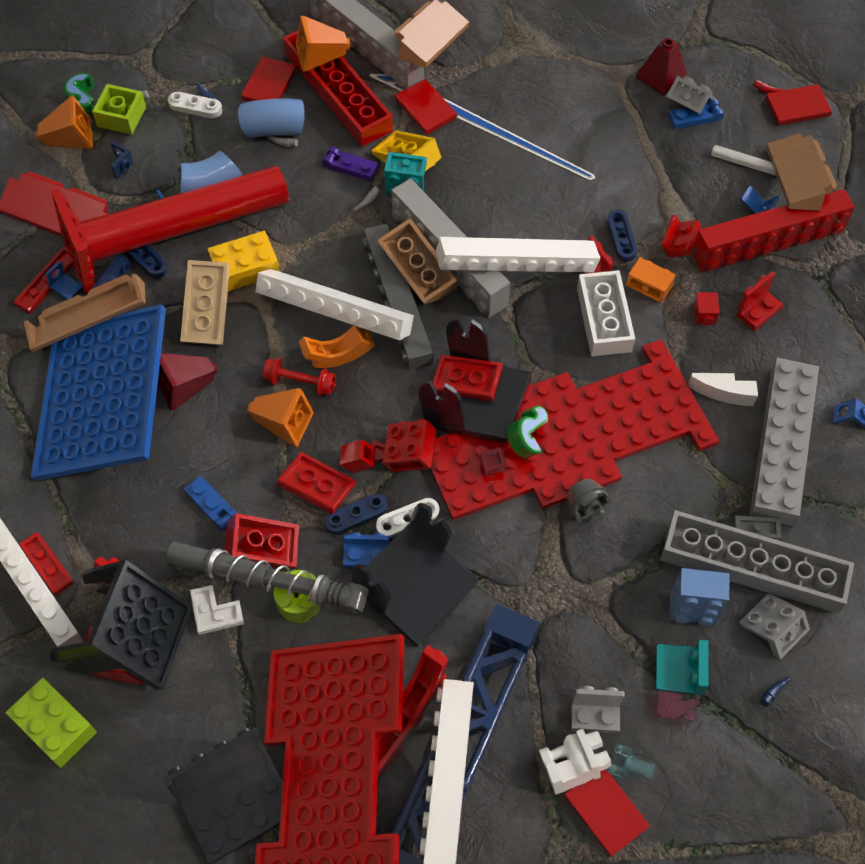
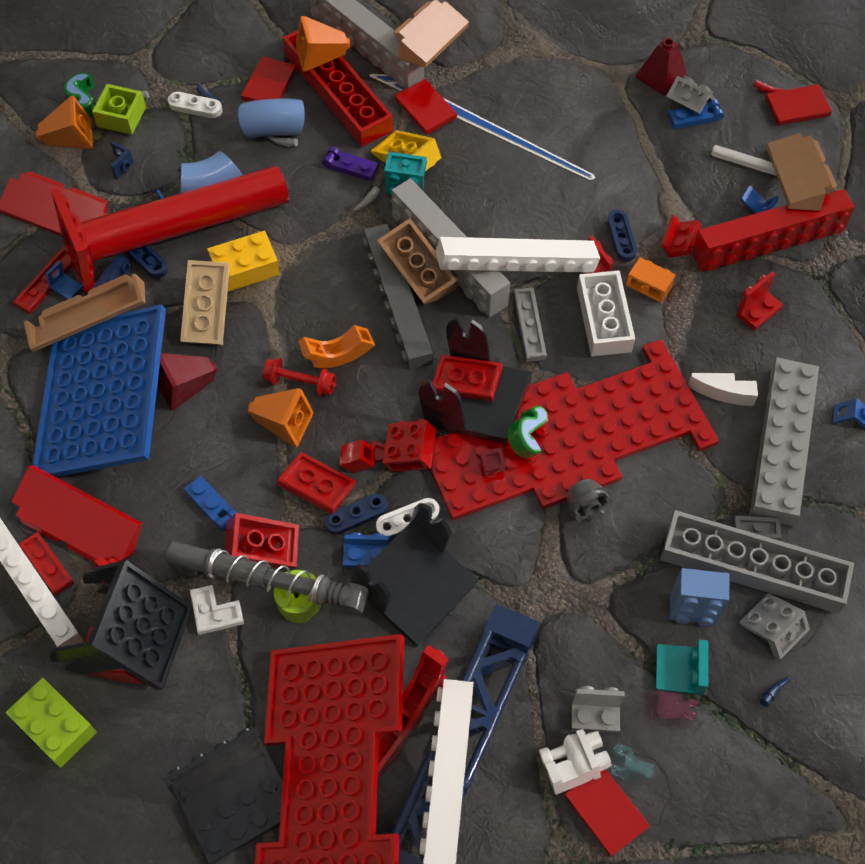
white brick [255,269,414,340] -> none
red brick [693,292,720,325] -> none
none -> red slope [11,465,142,562]
none -> light grey tile [513,288,547,362]

